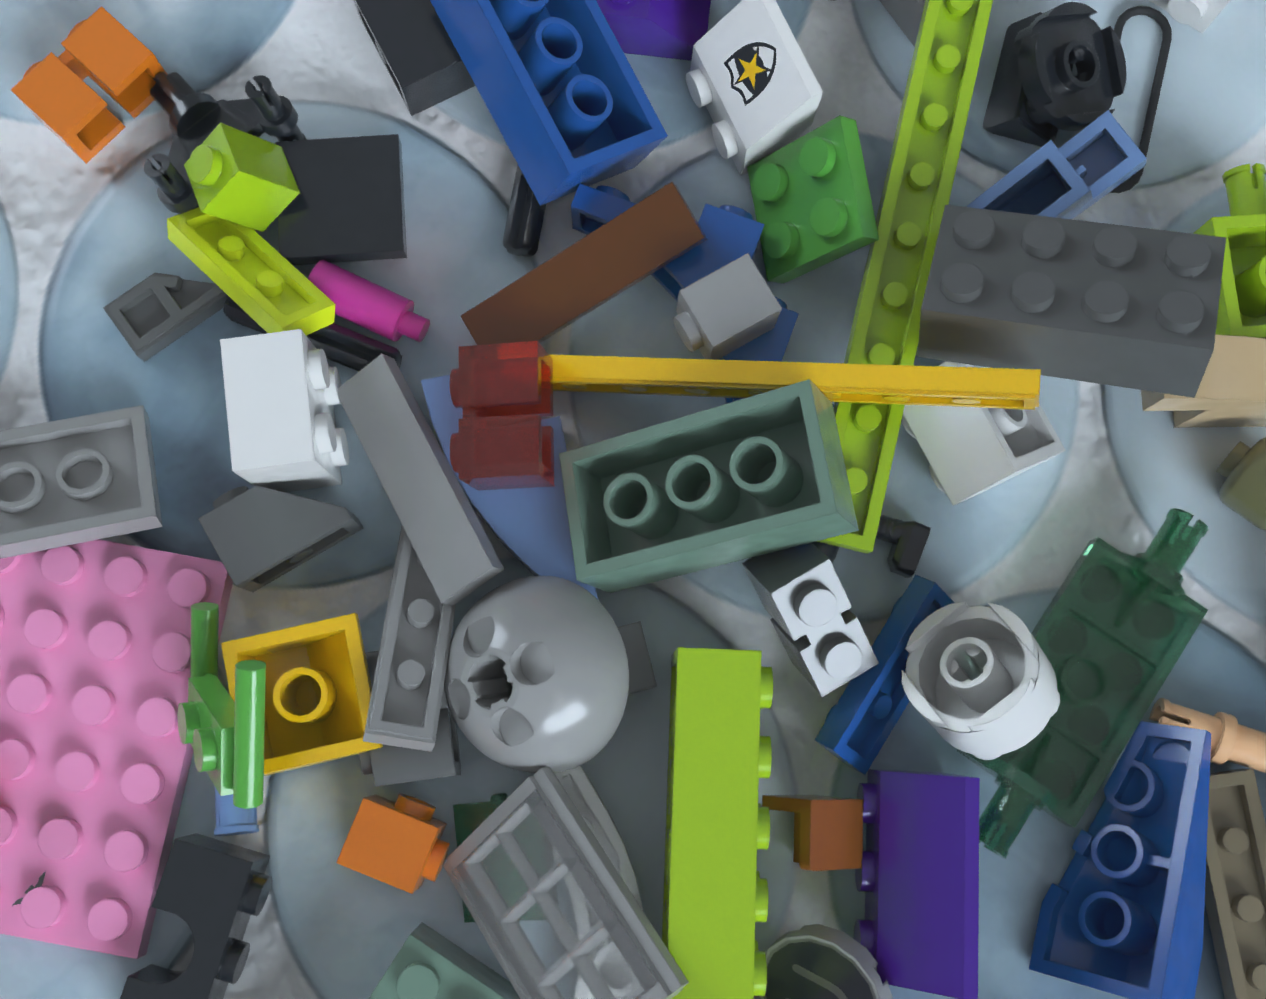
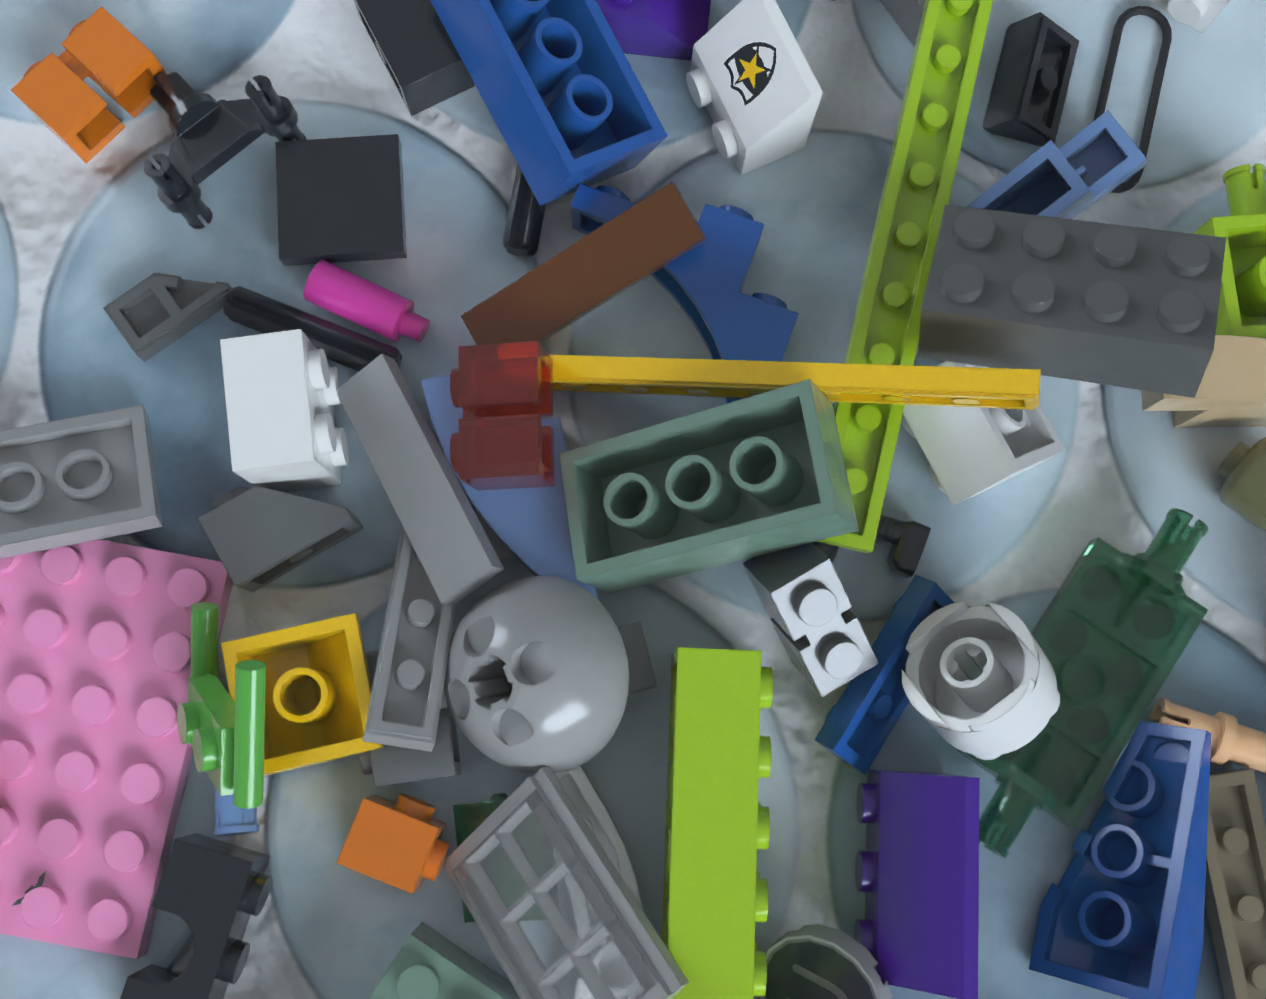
neon yellow plate [167,207,336,336] -> none
lime brick [184,122,300,232] -> none
light grey brick [673,253,782,360] -> none
bright green plate [747,115,879,284] -> none
dark orange panel [762,795,863,871] -> none
black plate [1014,2,1127,131] -> none

